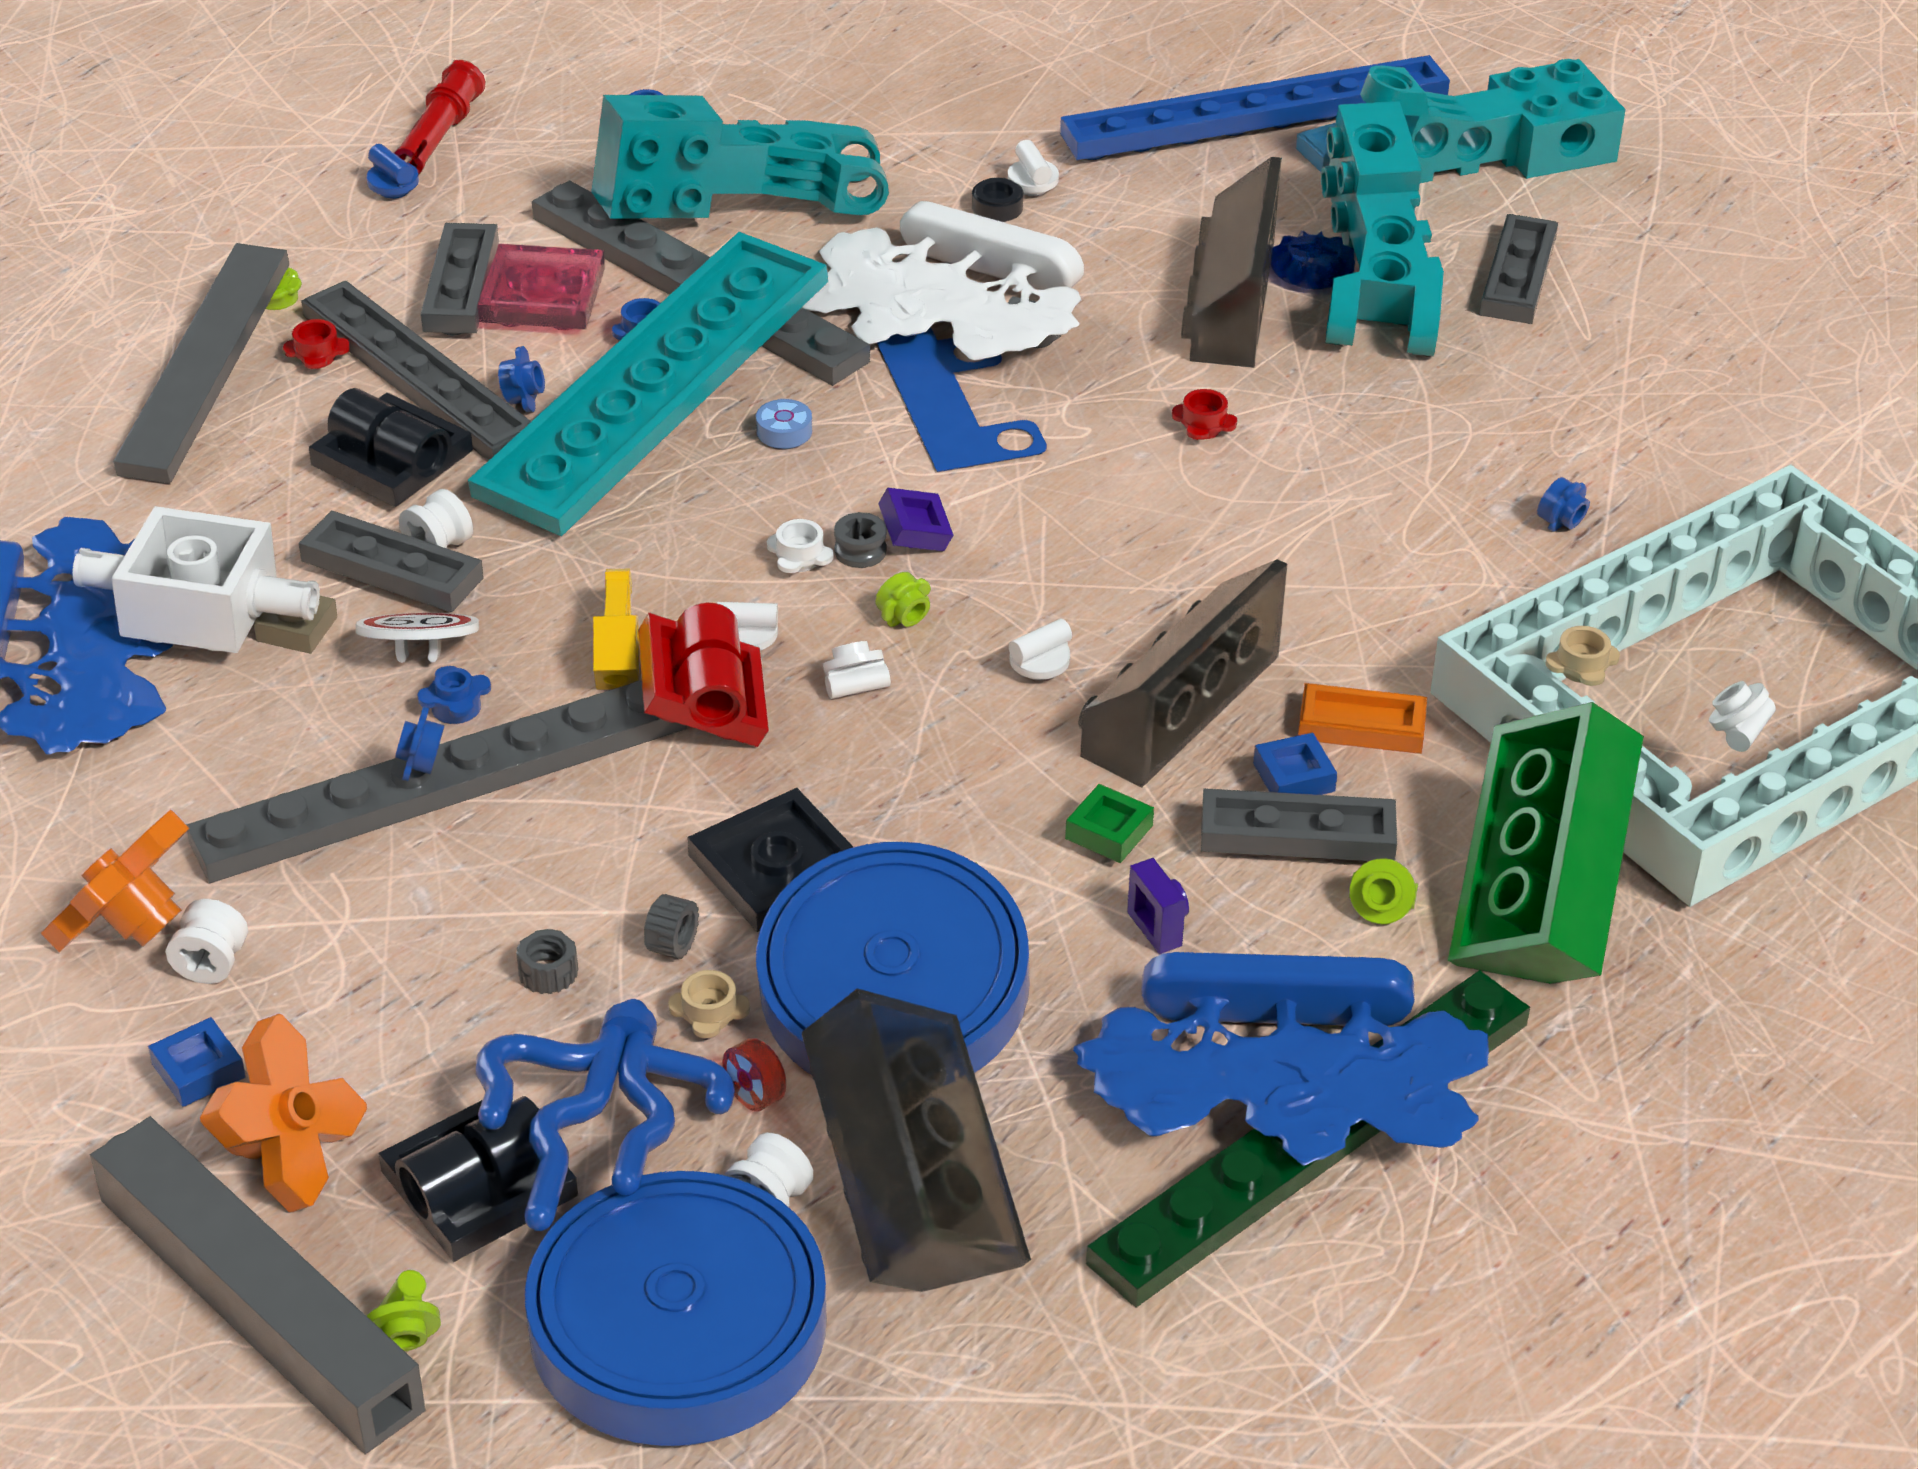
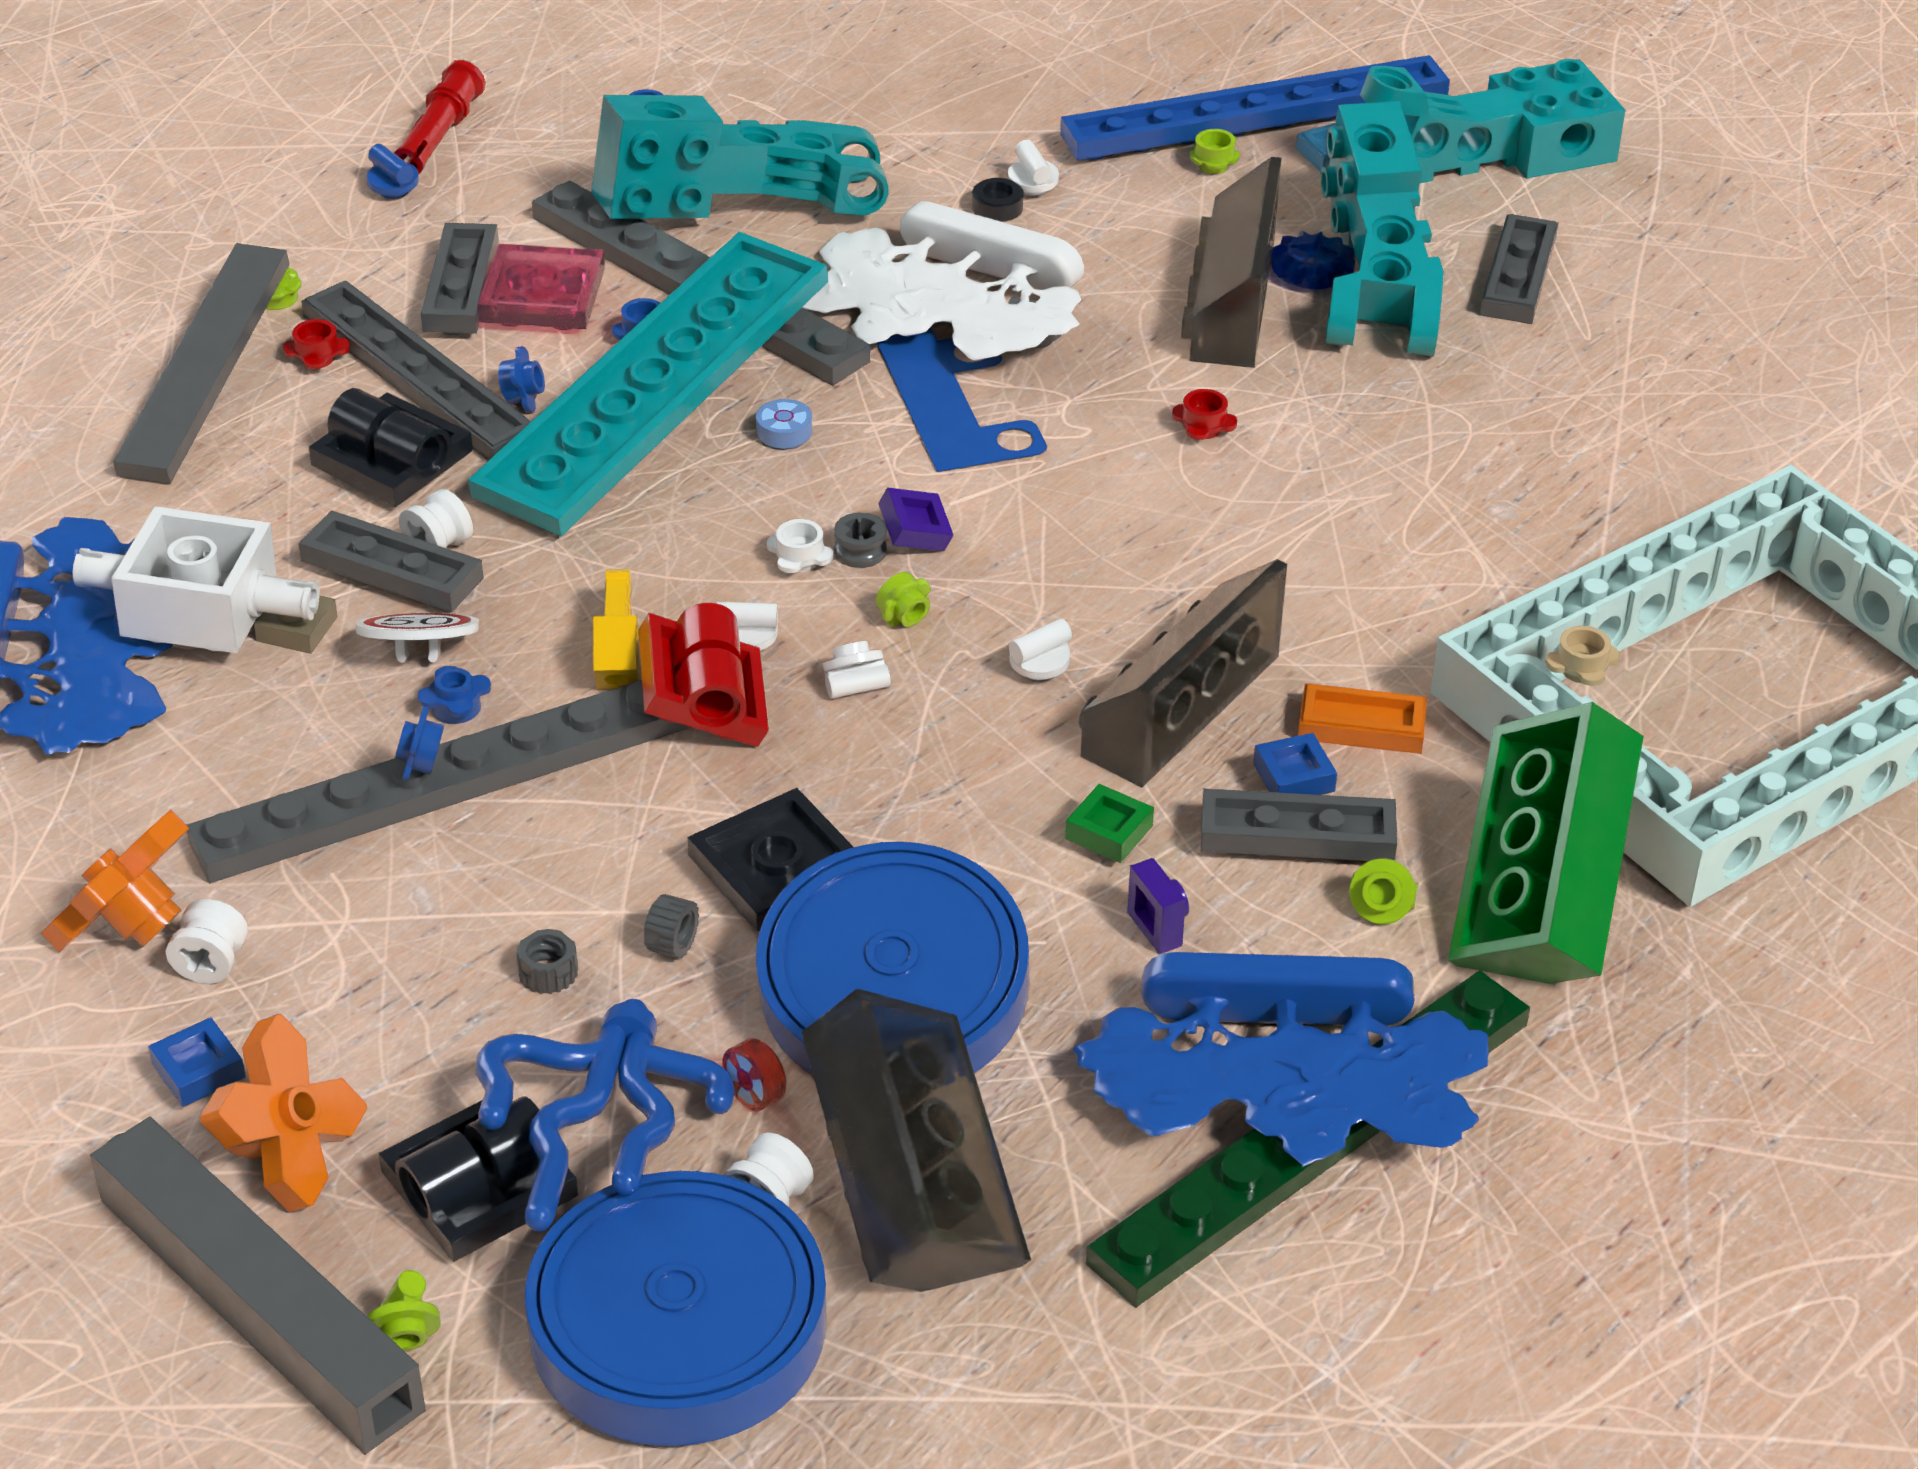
tan plate [668,970,750,1038] -> none
blue plate [1537,477,1590,532] -> none
white plate [1709,681,1776,752] -> none
none -> lime plate [1190,129,1240,174]

